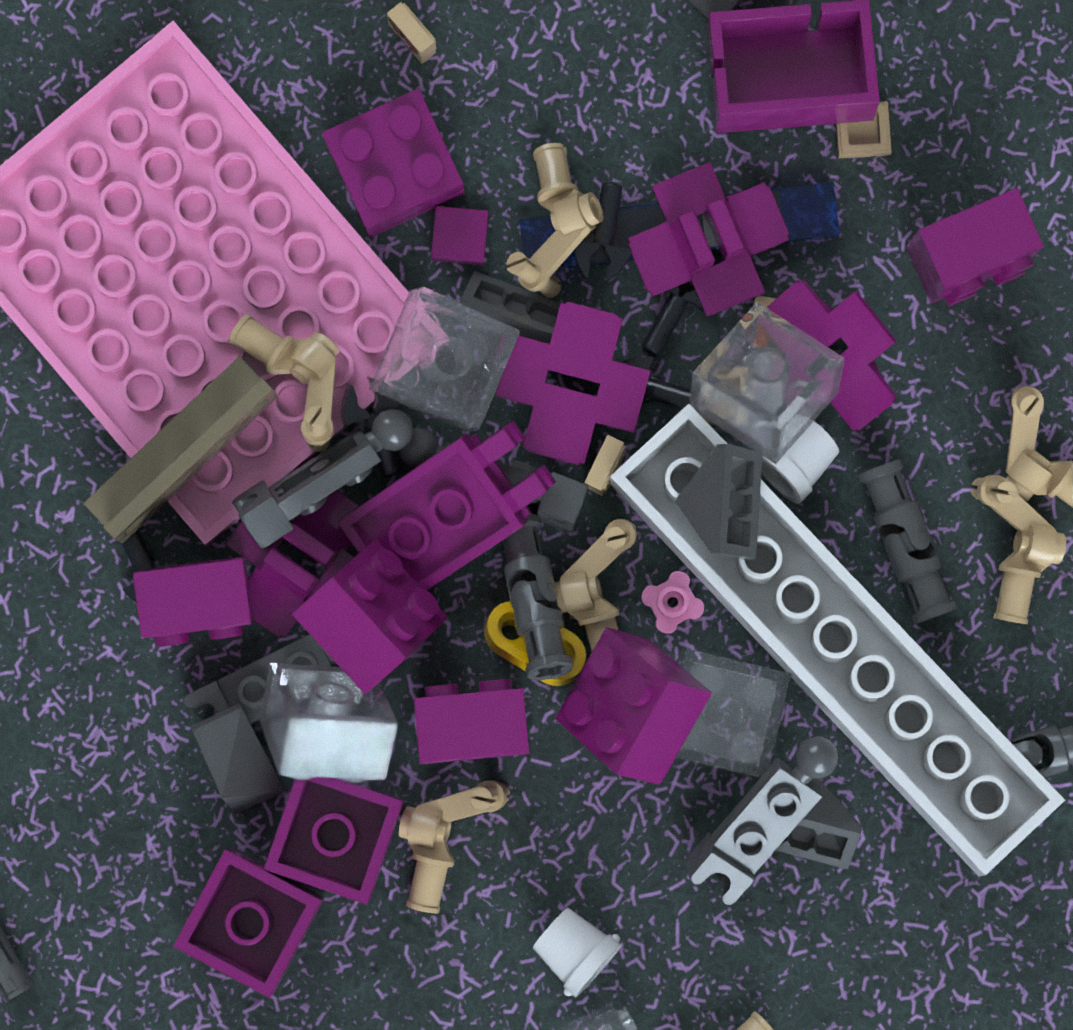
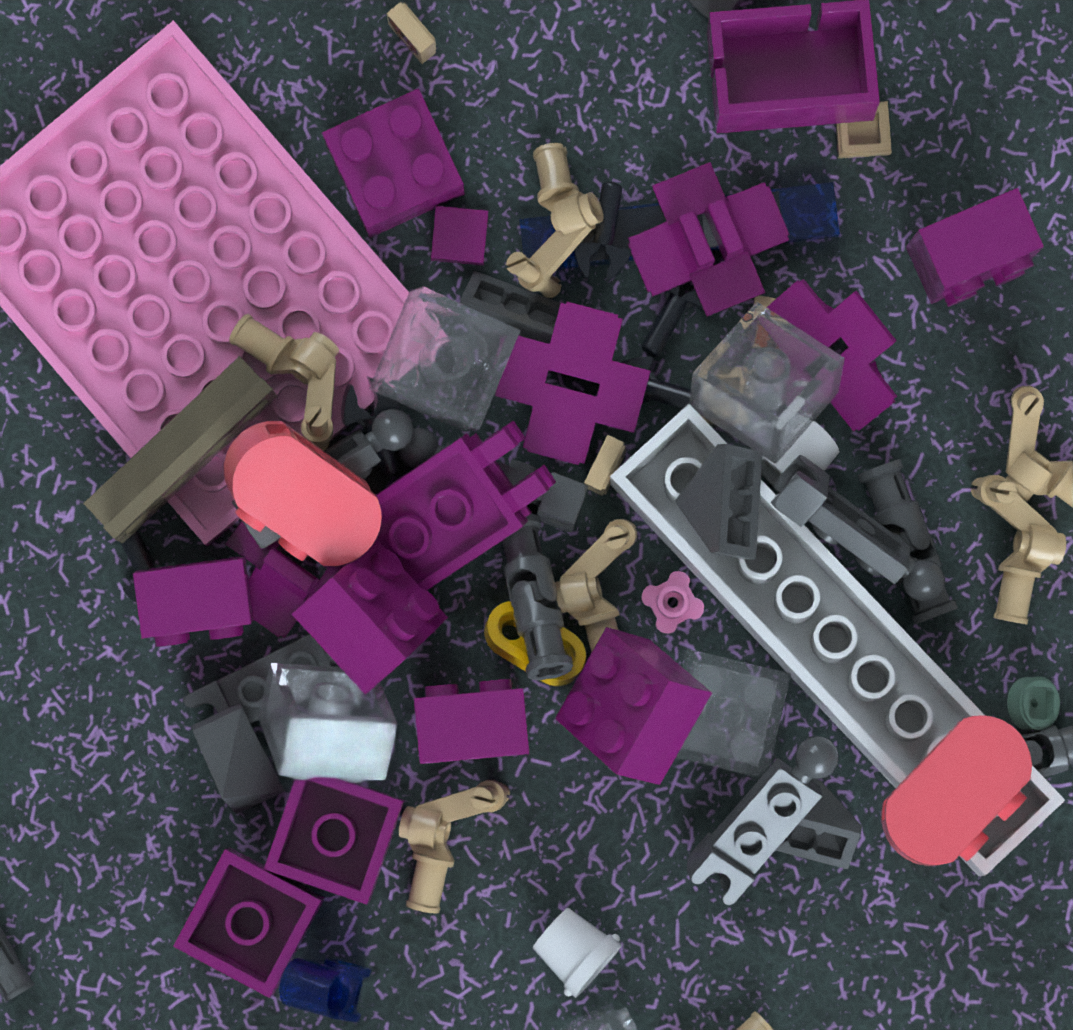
none -> coral brick [224,421,382,566]
none -> clear blue piece [279,958,372,1022]
none -> dark grey plate [771,455,945,602]
none -> coral brick [881,715,1032,866]
none -> sand green tile [1007,677,1060,730]

